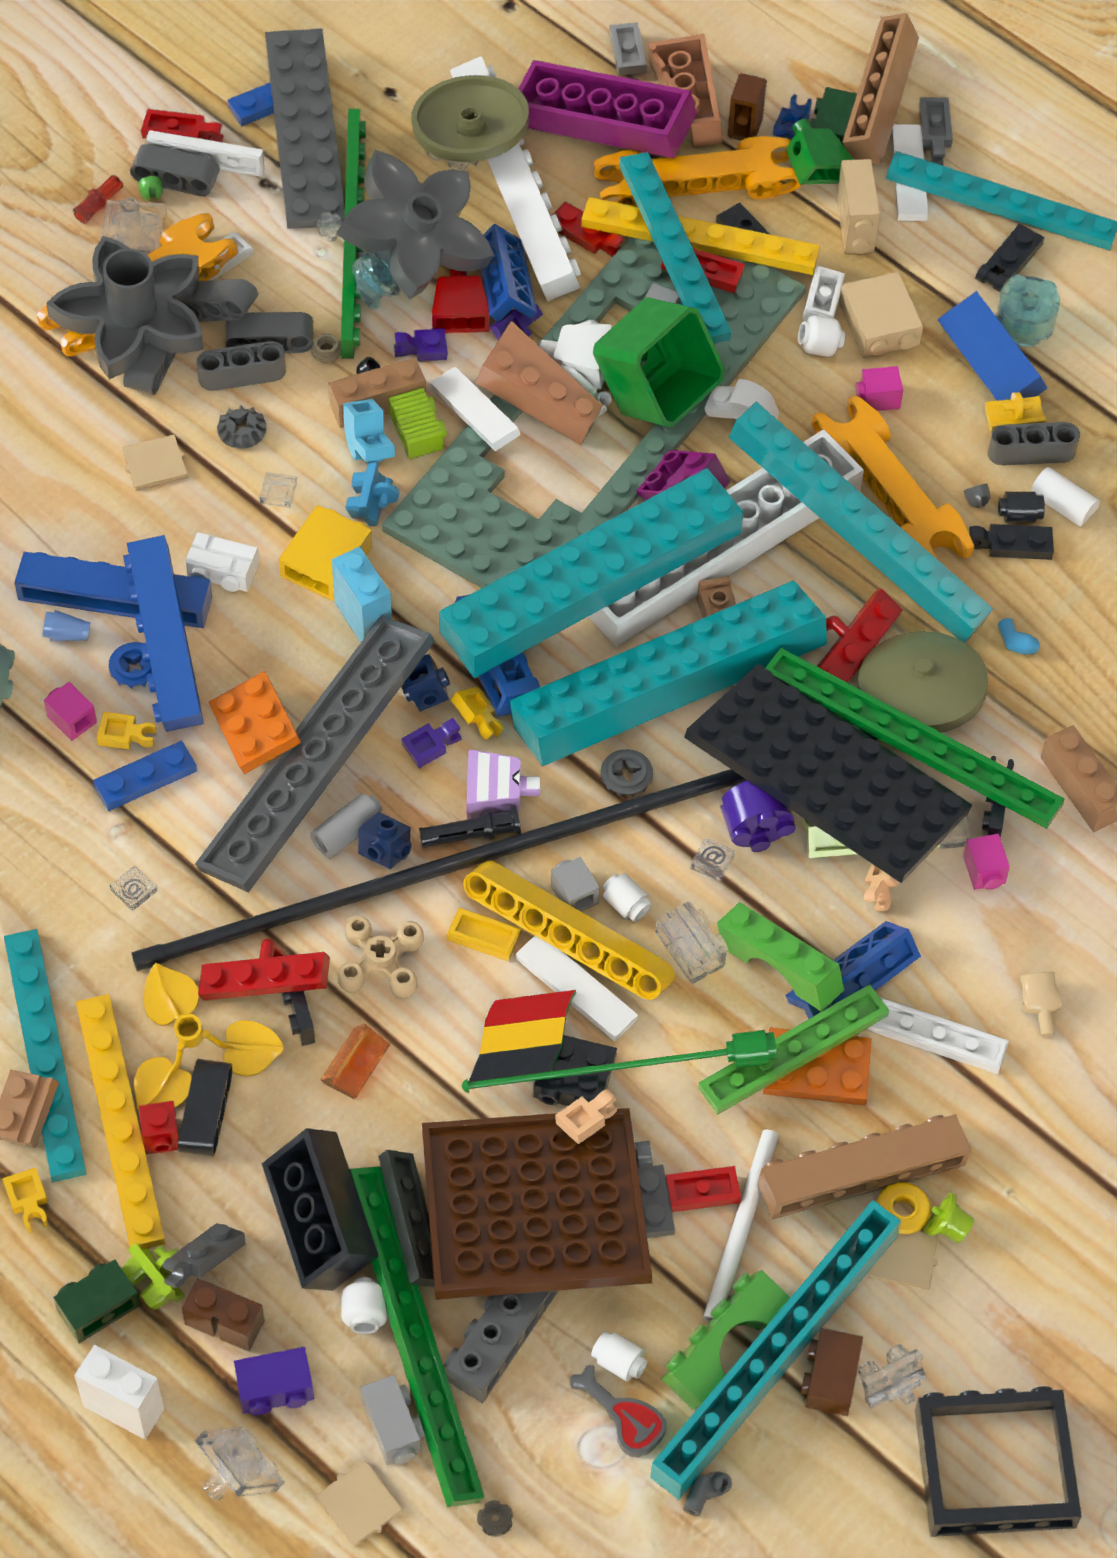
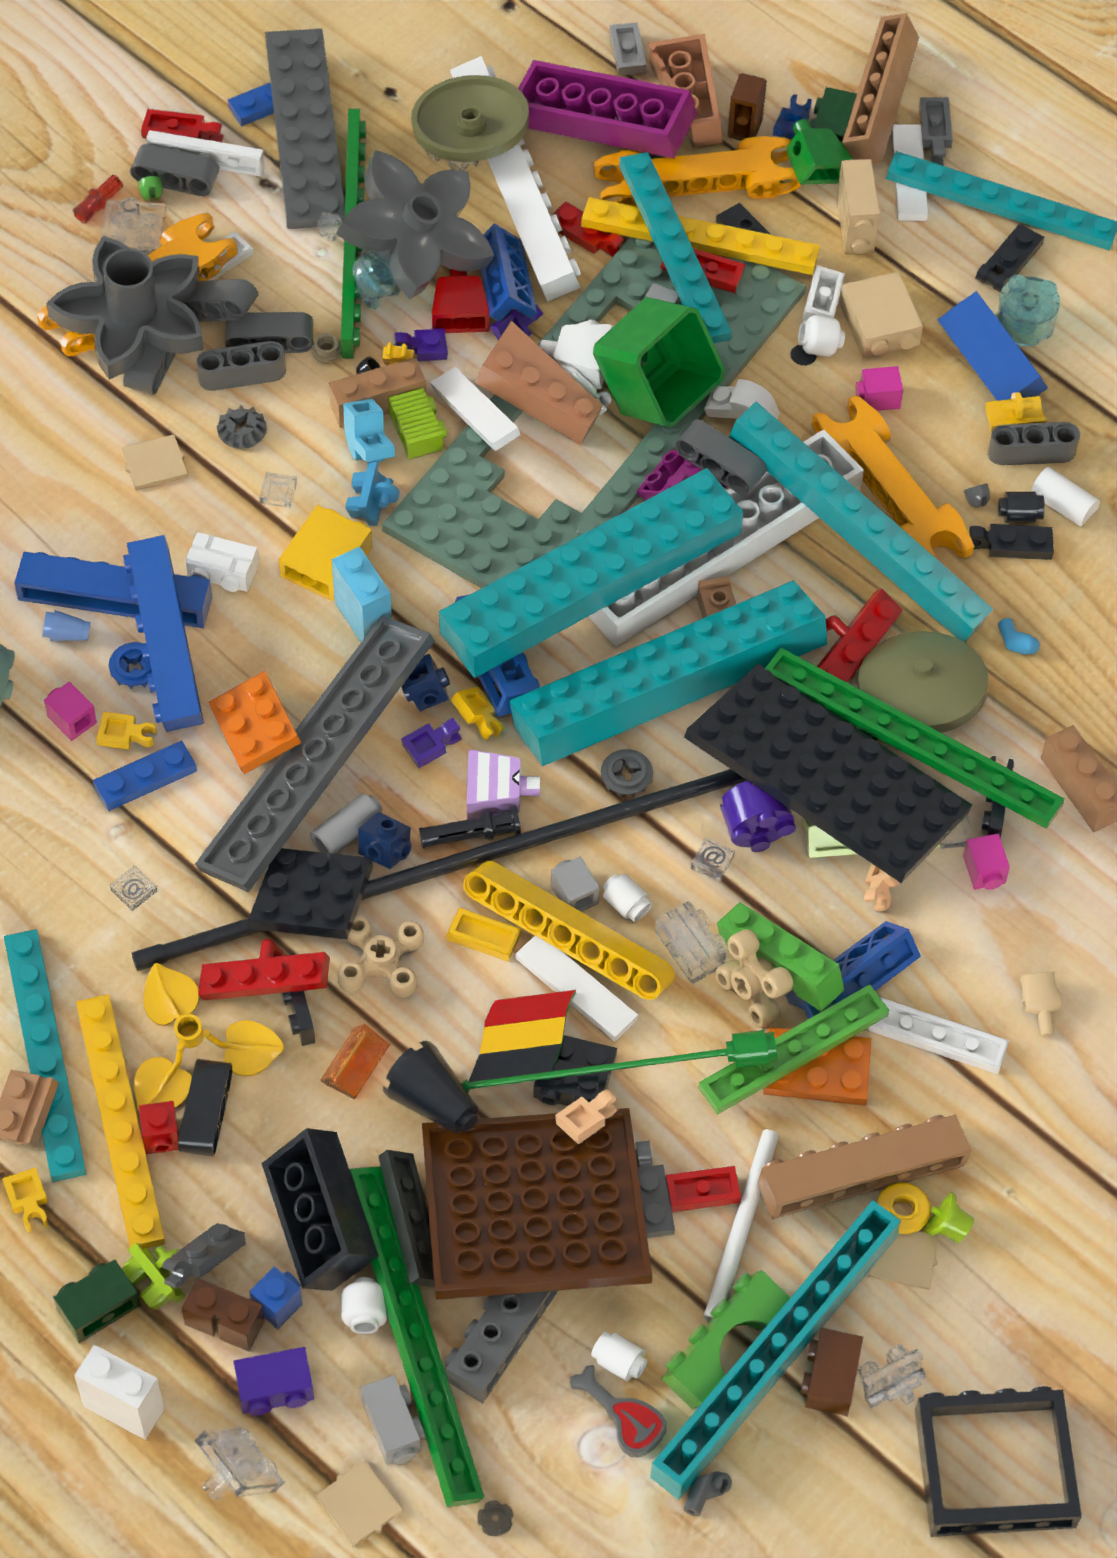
none -> black plate [248,848,373,940]
none -> blue brick [249,1266,302,1330]
none -> yellow plate [382,342,416,365]
none -> black cone [383,1041,479,1133]
none -> dark grey beam [675,420,767,495]
none -> tan gear [715,929,793,1028]
none -> black sticker [790,345,817,365]

